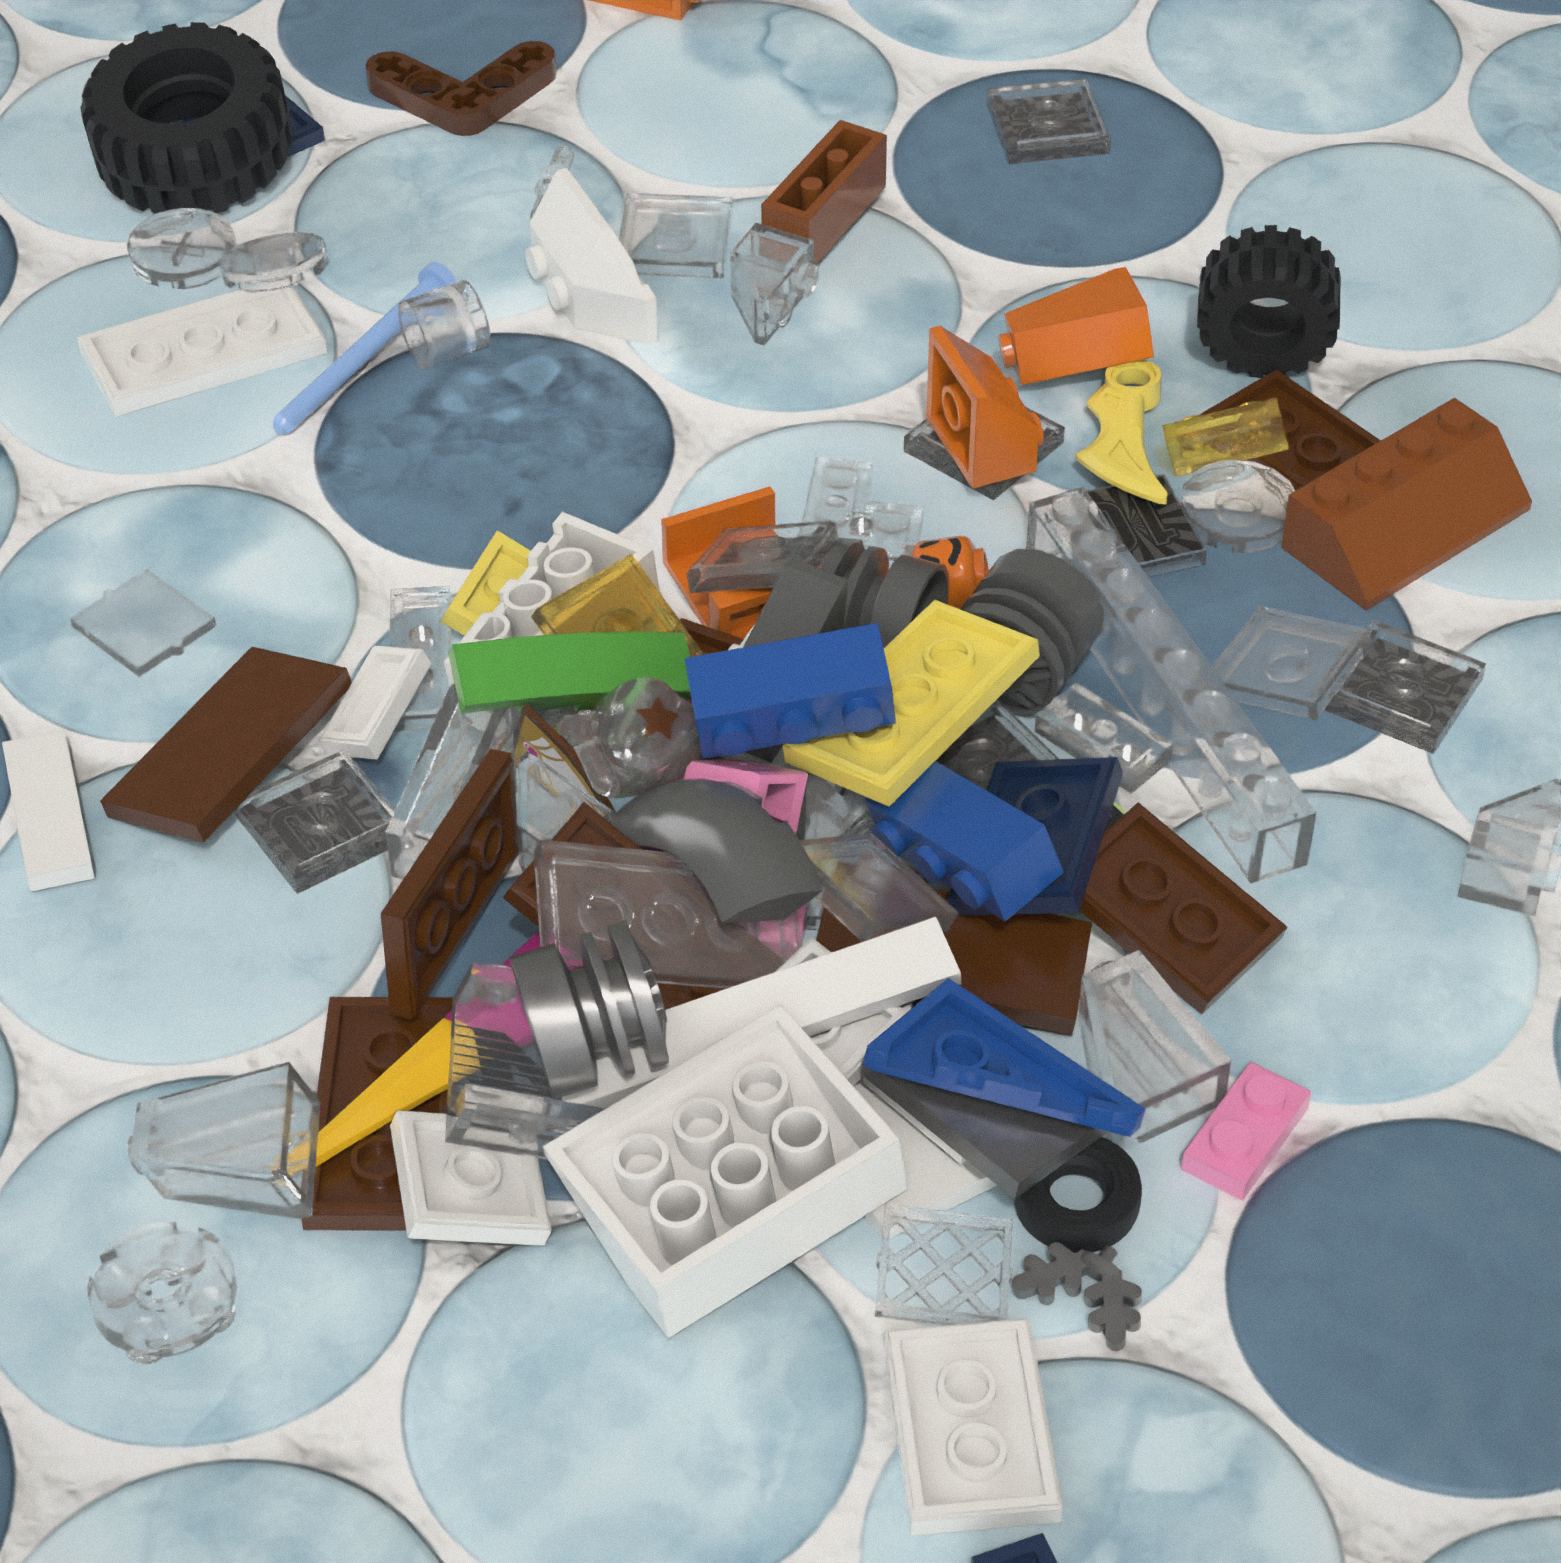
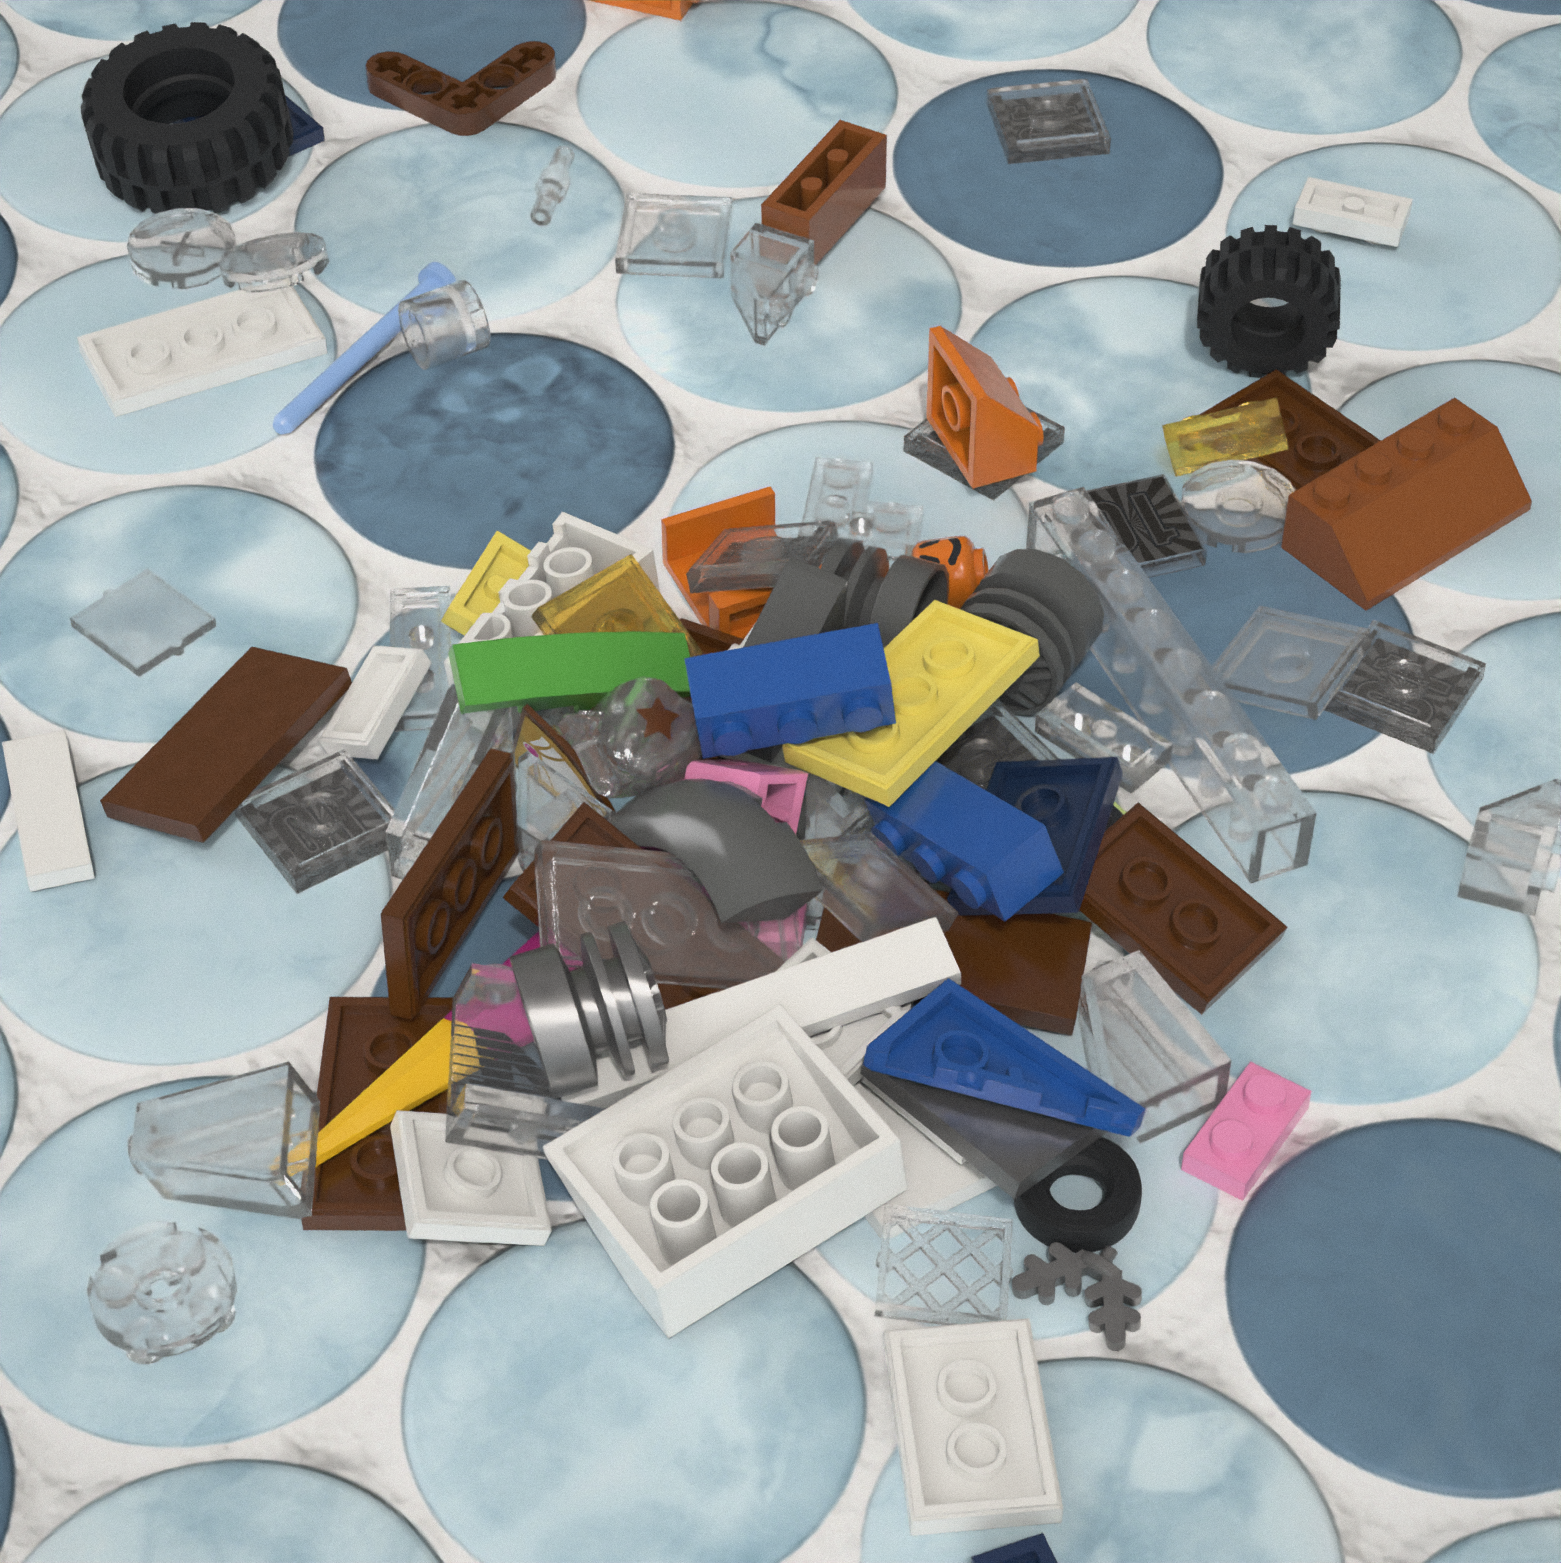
white wedge [525,167,658,344] -> none
orange slope [998,267,1154,385] -> none
light yellow piece [1075,359,1167,504] -> none
none -> white plate [1293,177,1413,247]

